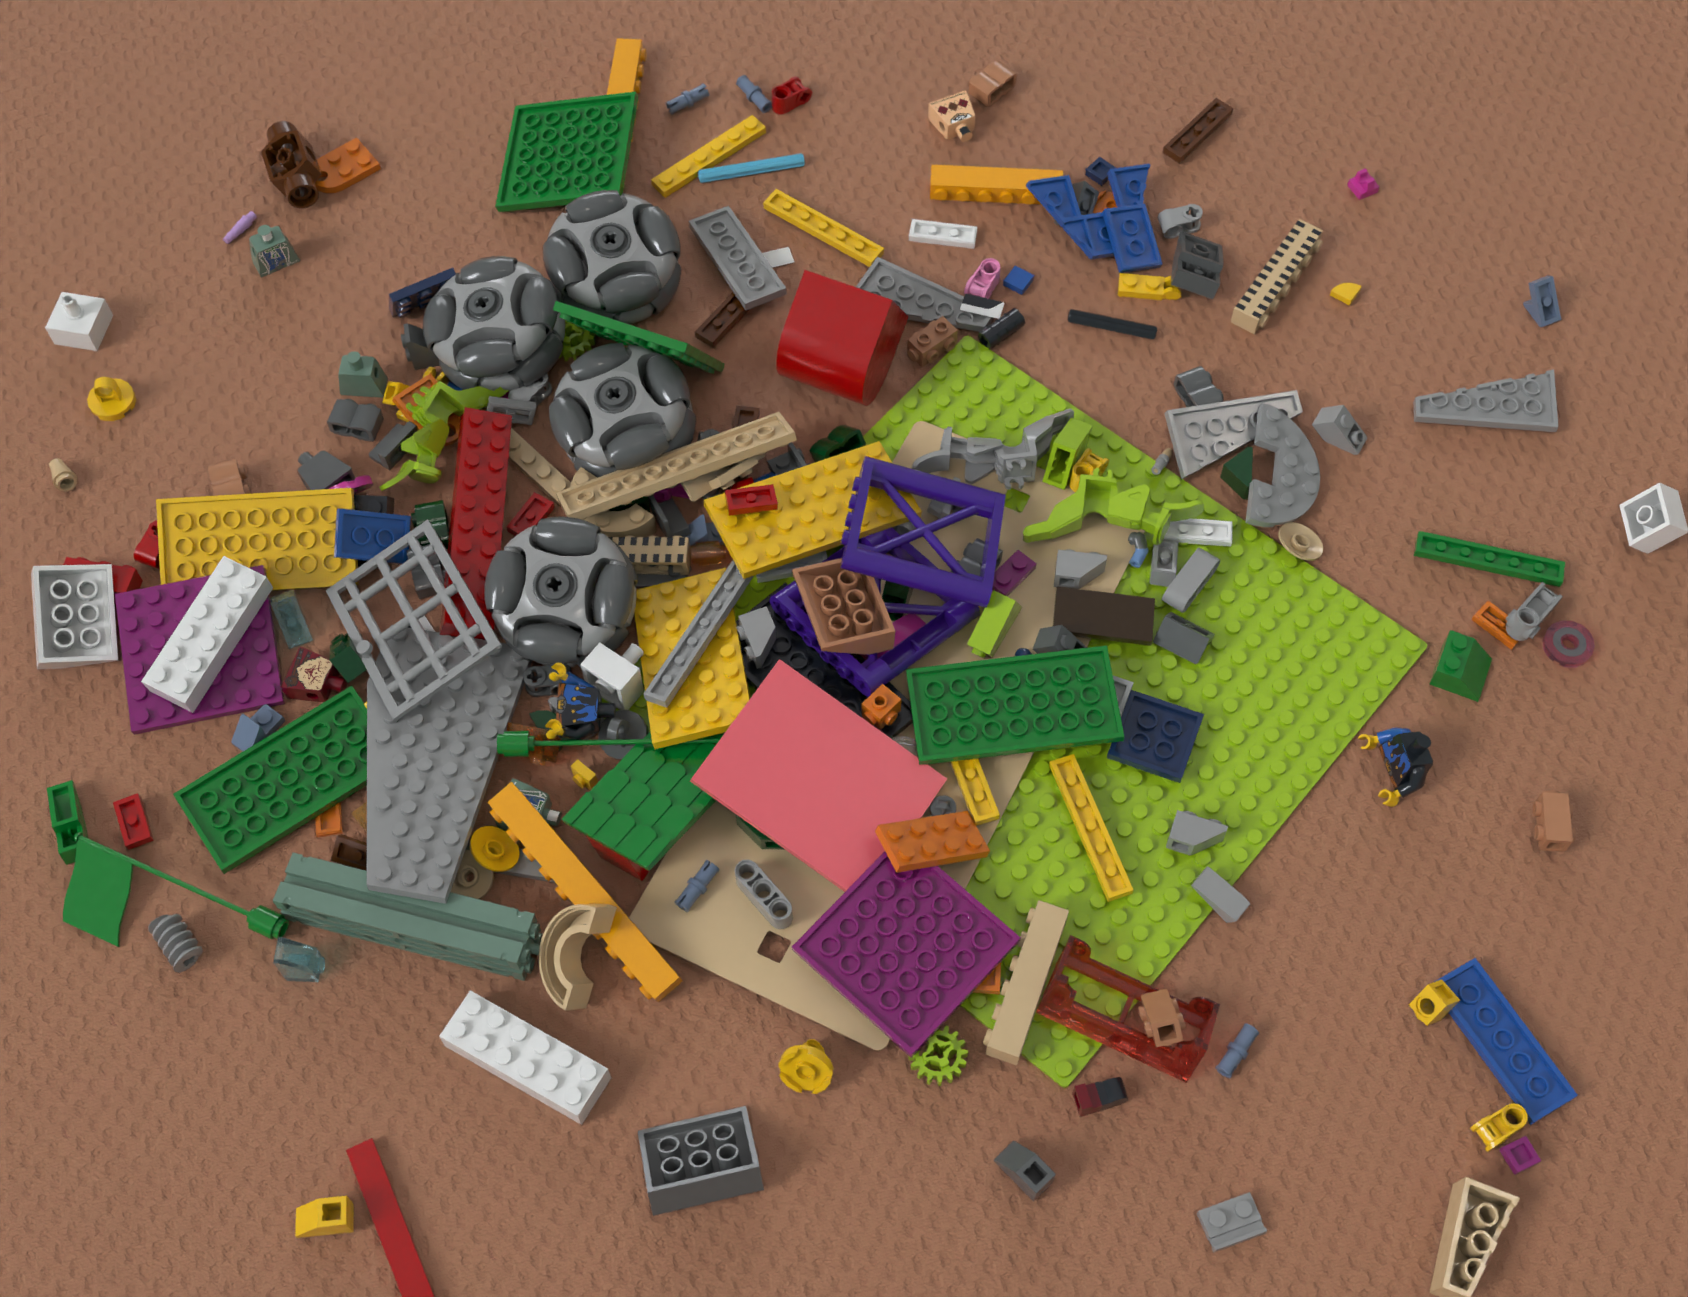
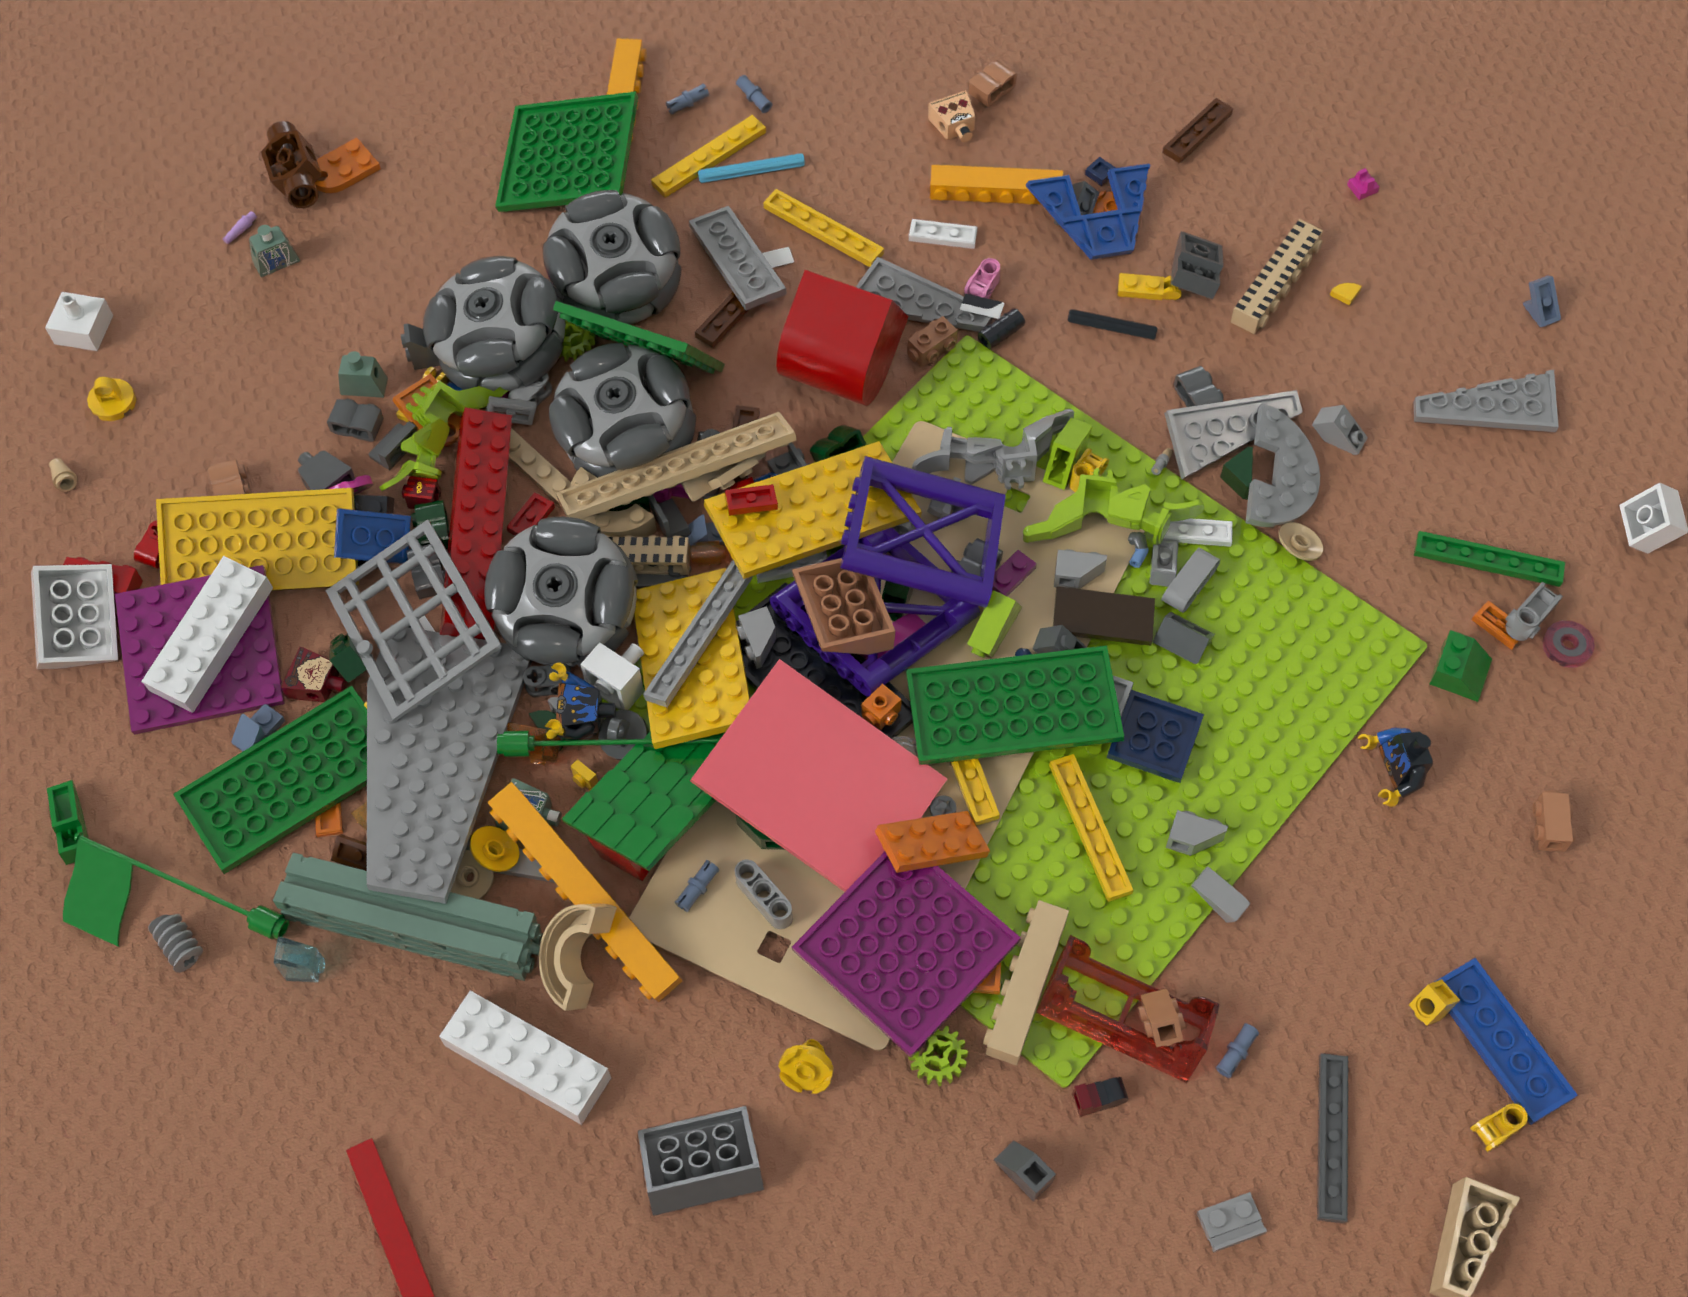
red plate [113,793,154,850] -> none
clear light blue slope [270,589,313,649] -> none
yellow slope [295,1196,354,1238] -> none
yellow slope [382,381,410,406] -> none
dark blue plate [389,267,456,318] -> none
red piece [772,76,812,115] -> none
blue tile [1003,266,1034,295] -> none
blue tile [1102,203,1163,273] -> none
light grey piece [1157,204,1203,239] -> none
magenta plate [1499,1136,1541,1175] -> none
none -> dark red brick [402,476,441,509]
none -> dark grey tile [1317,1053,1348,1224]

